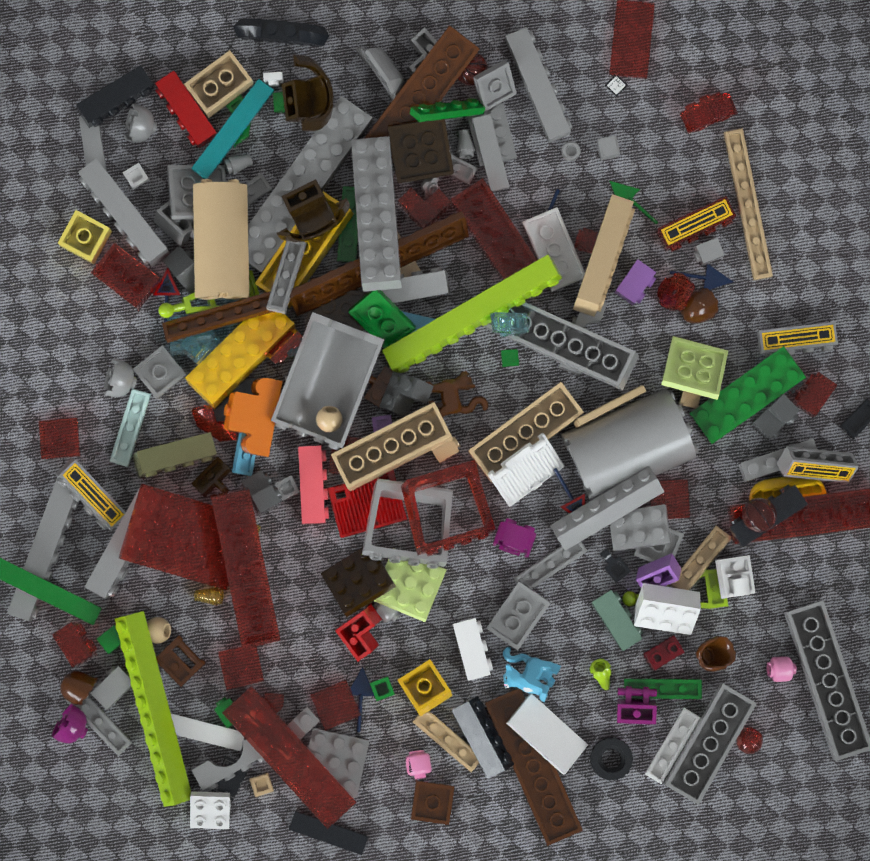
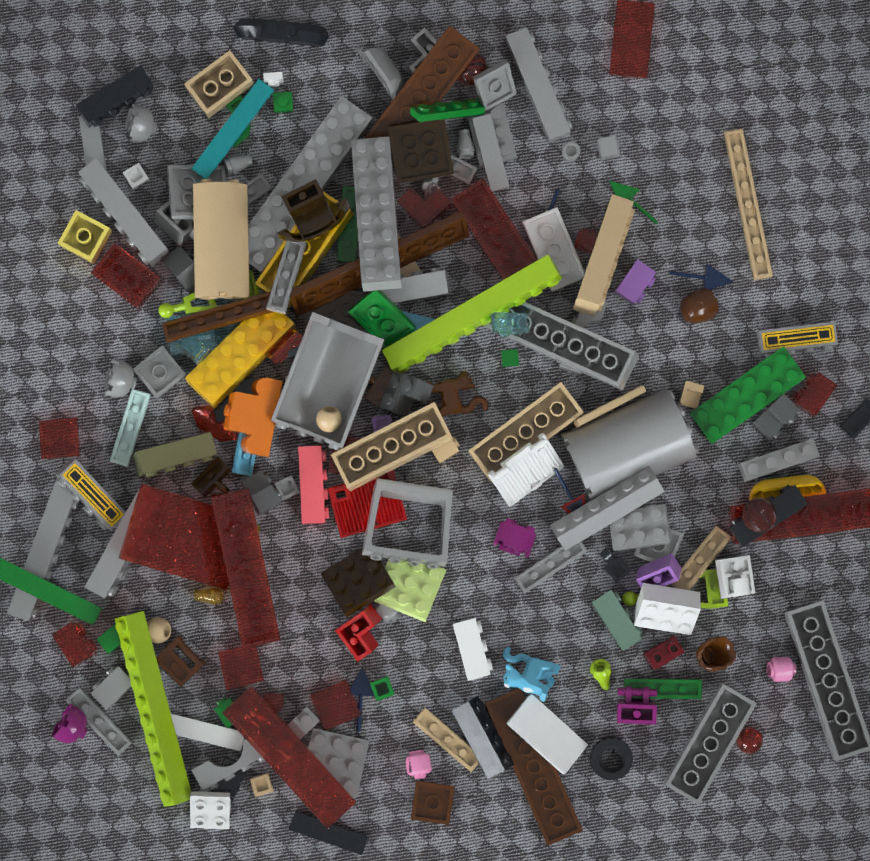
reddish brown hair [60,671,98,705] -> none
piece [153,268,181,322] -> none
red brick [155,71,217,149] -> none
dark brown piece [282,55,334,131] -> none
yellow brick [397,659,453,717] -> none
clear red windscreen [401,460,496,556] -> none
light grey plate [486,581,551,650] -> none
sticker [605,74,628,97] -> none
white tile [645,708,701,784] -> none
clear red plate [650,479,690,519] -> none
brick [656,196,736,252] -> none
clear red plate [657,273,695,311] -> none
yellowish green plate [661,336,728,400] -> none
clear red brick [680,92,738,134] -> none
light grey brick [693,237,725,266] -> none
light grey brick [777,446,859,483] -> none

